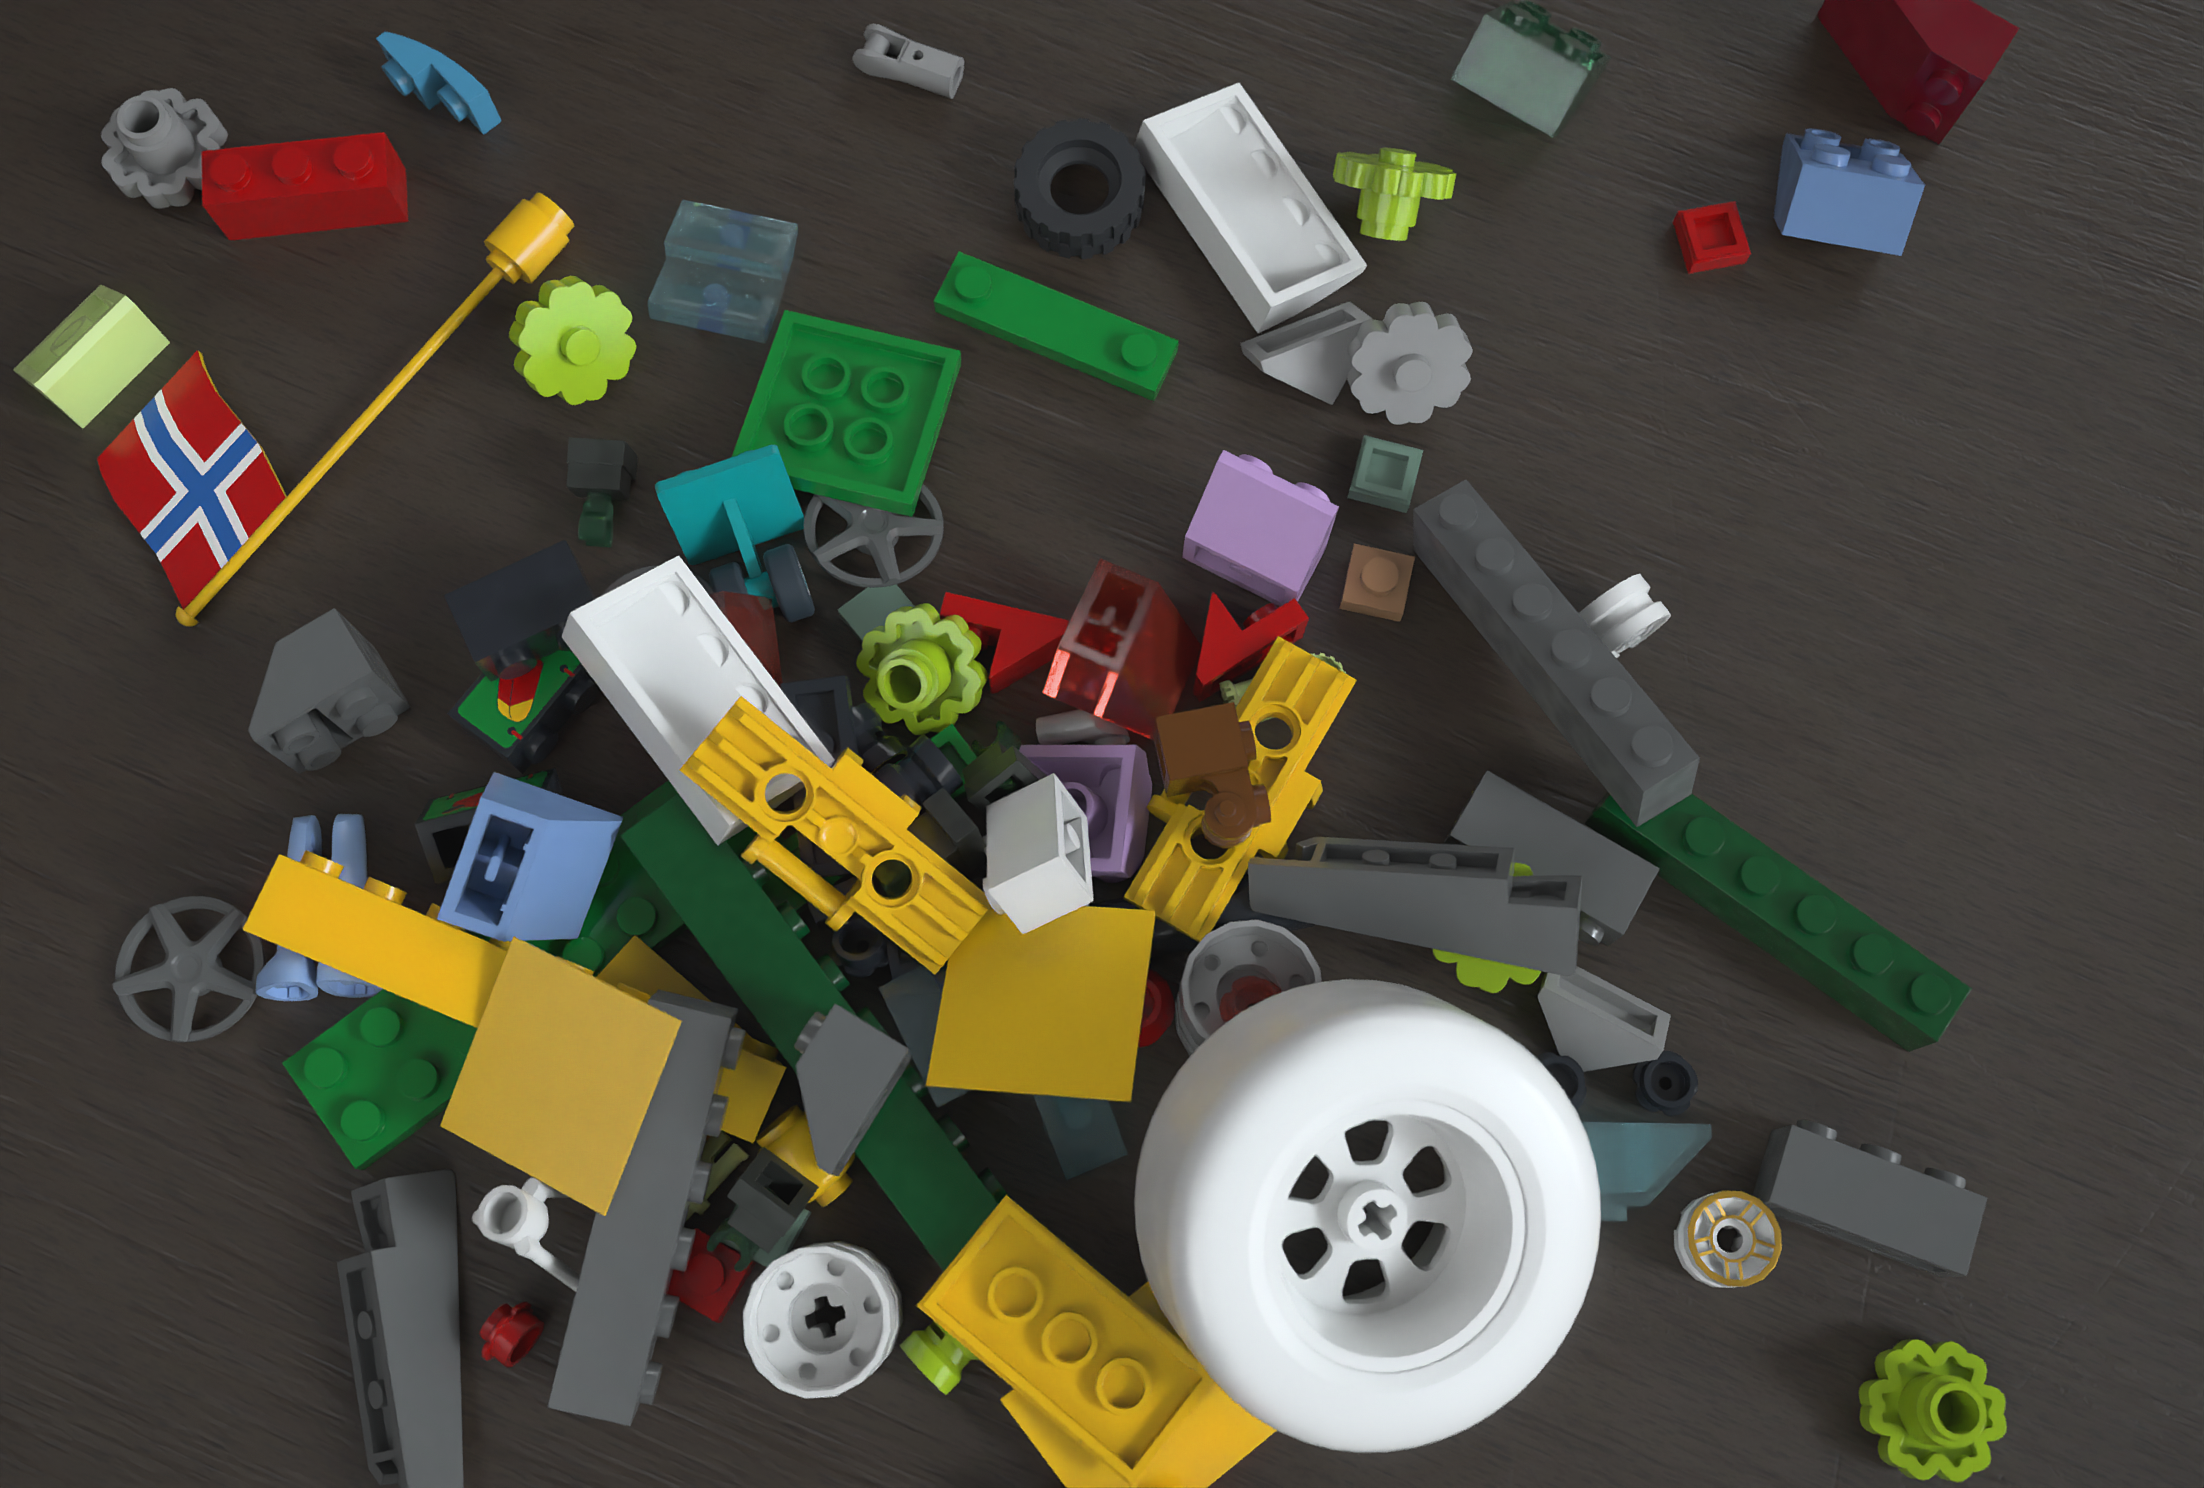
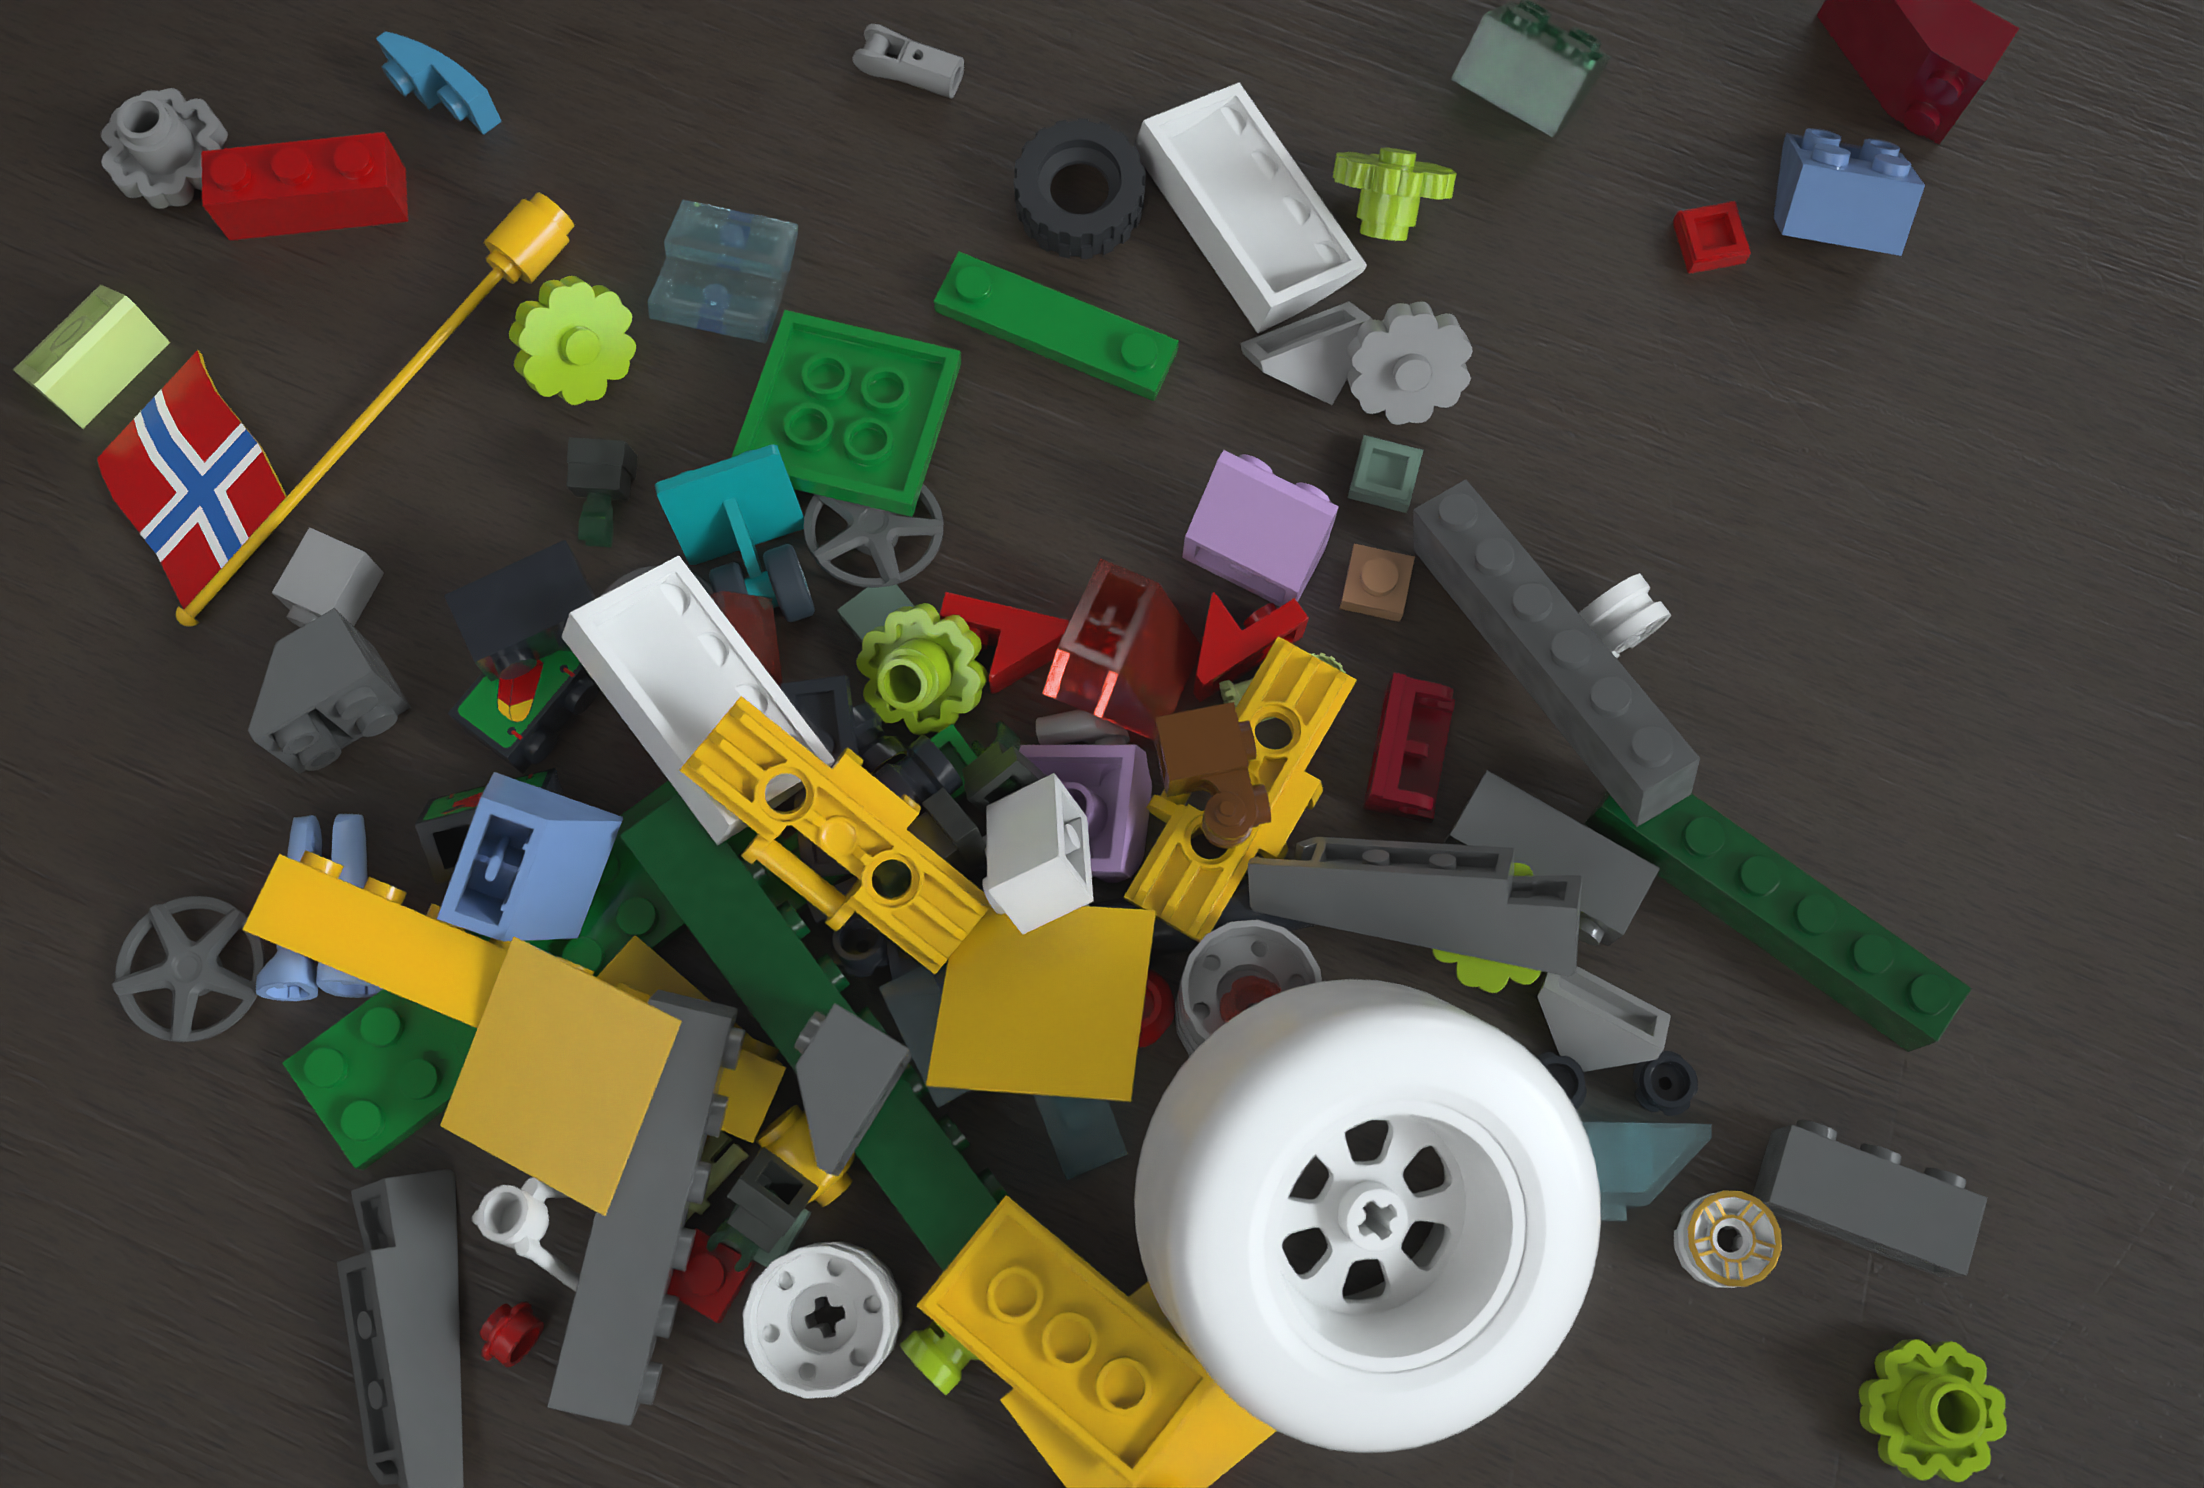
none -> light grey brick [272,527,384,627]
none -> dark red hinge [1363,672,1455,823]

